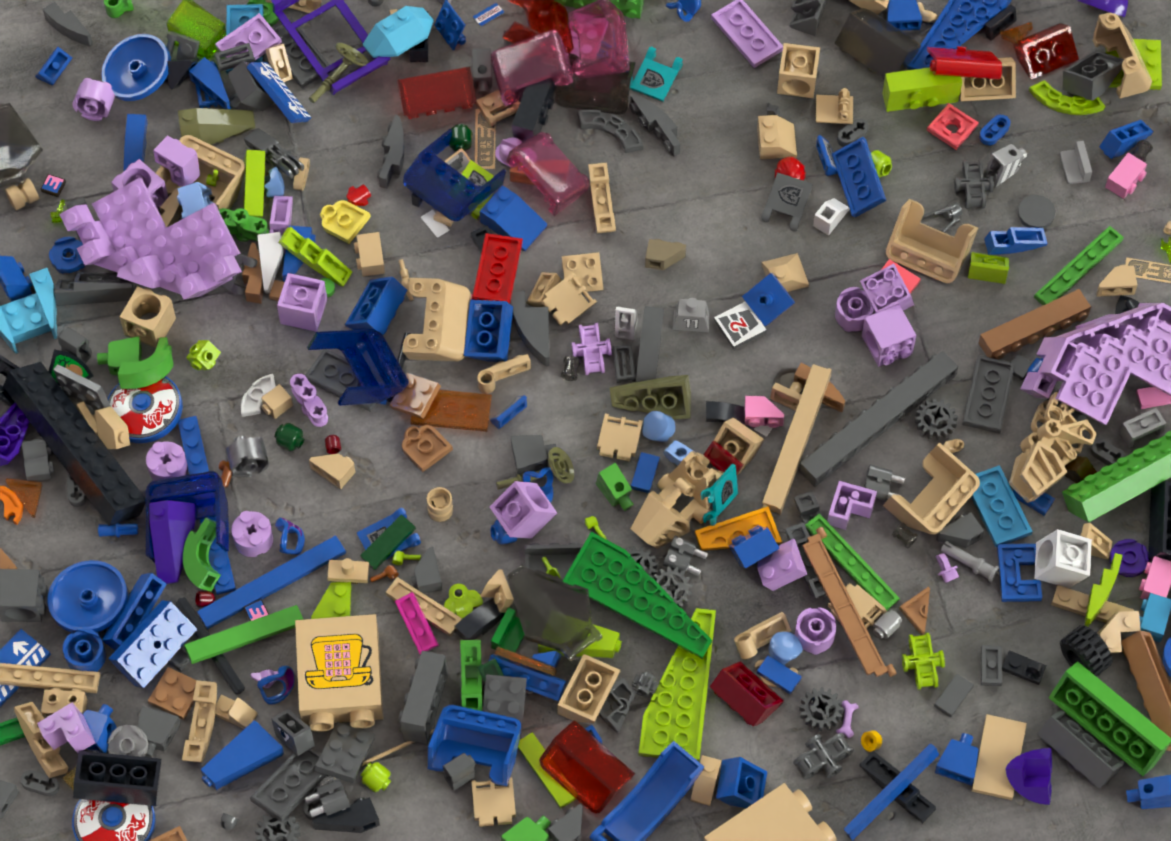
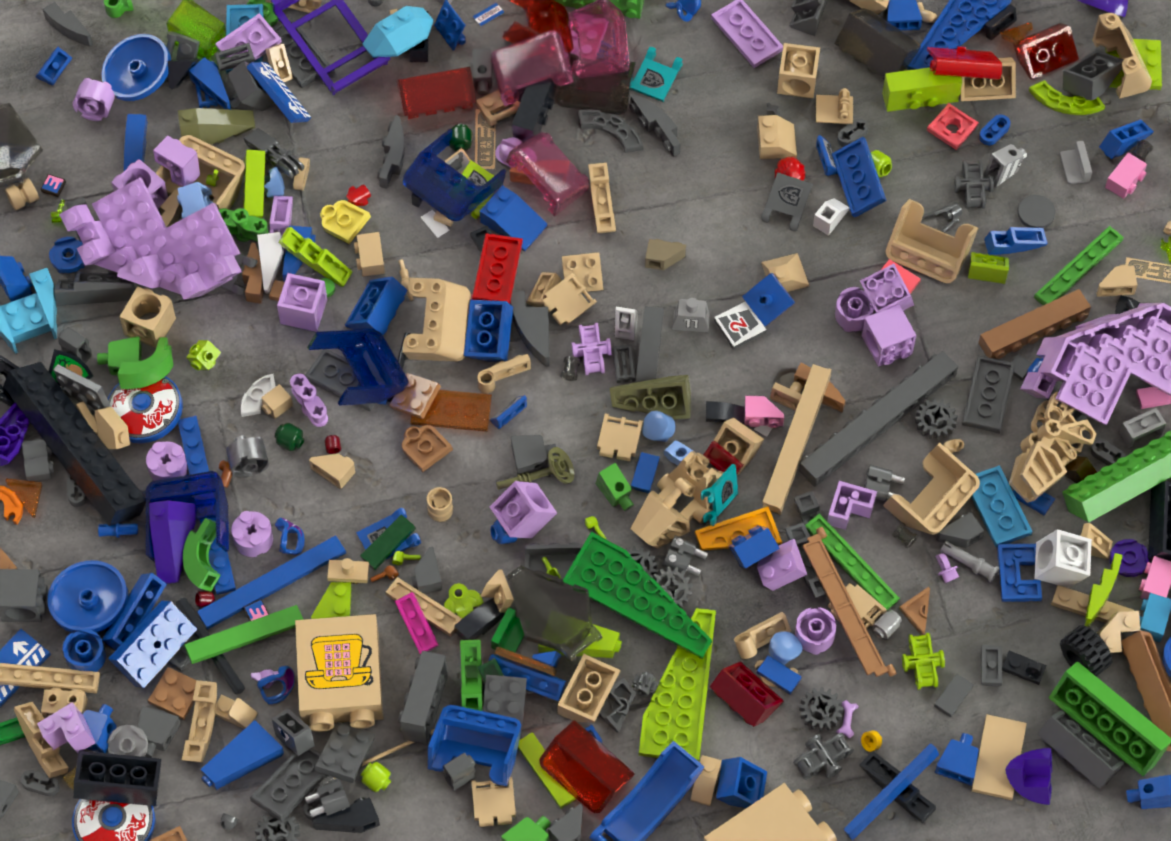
olive dish [309,43,368,103] -> none
blue piece [523,467,553,503] -> none

